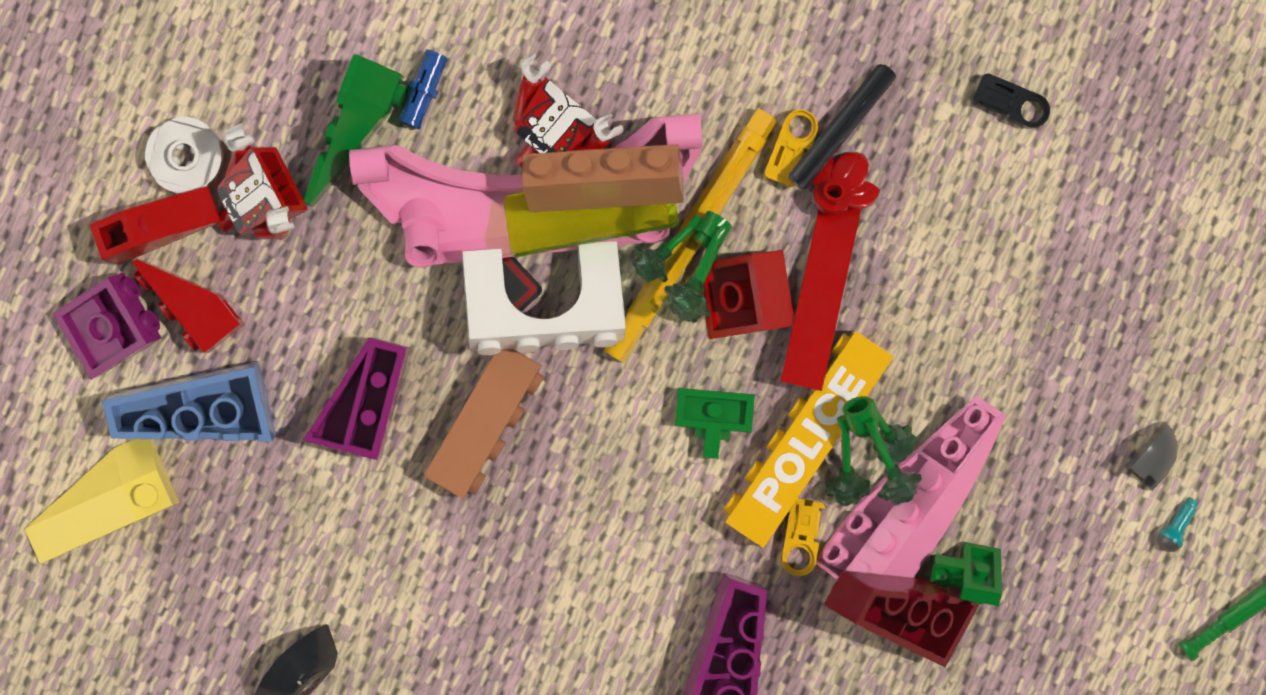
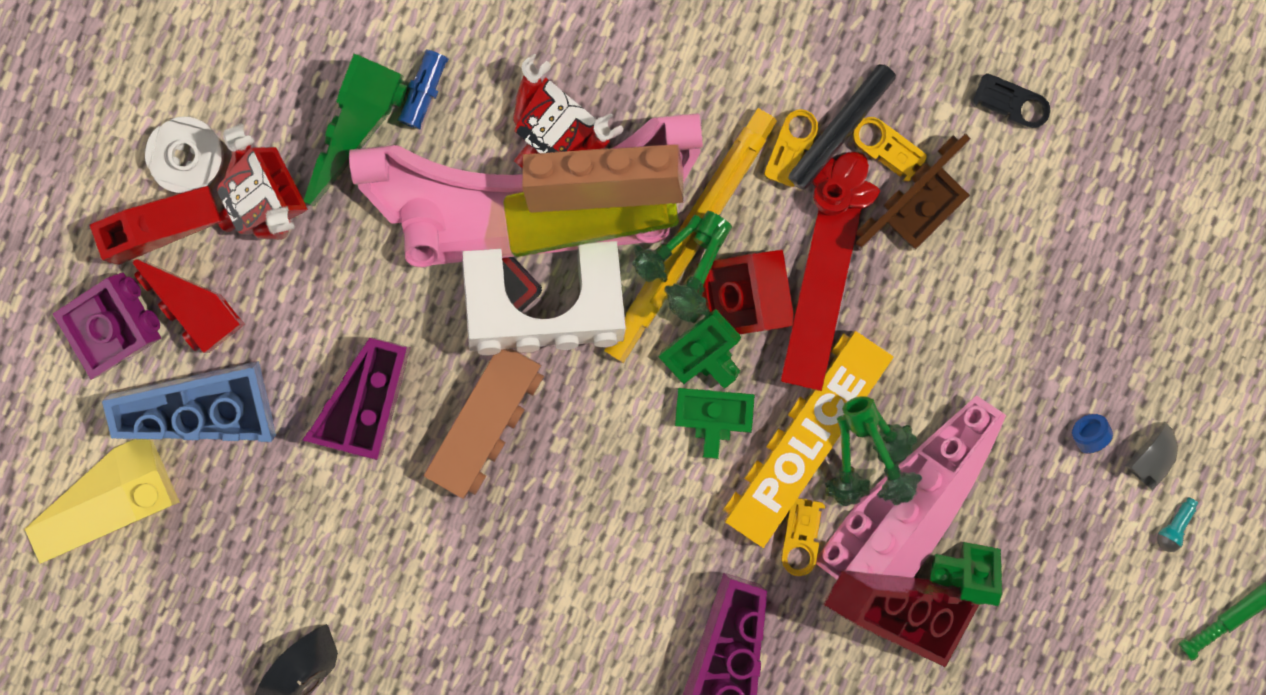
none -> green hinge [658,309,741,389]
none -> yellow piece [852,117,927,182]
none -> reddish brown bracket [855,133,971,251]
none -> blue tile [1072,414,1113,454]

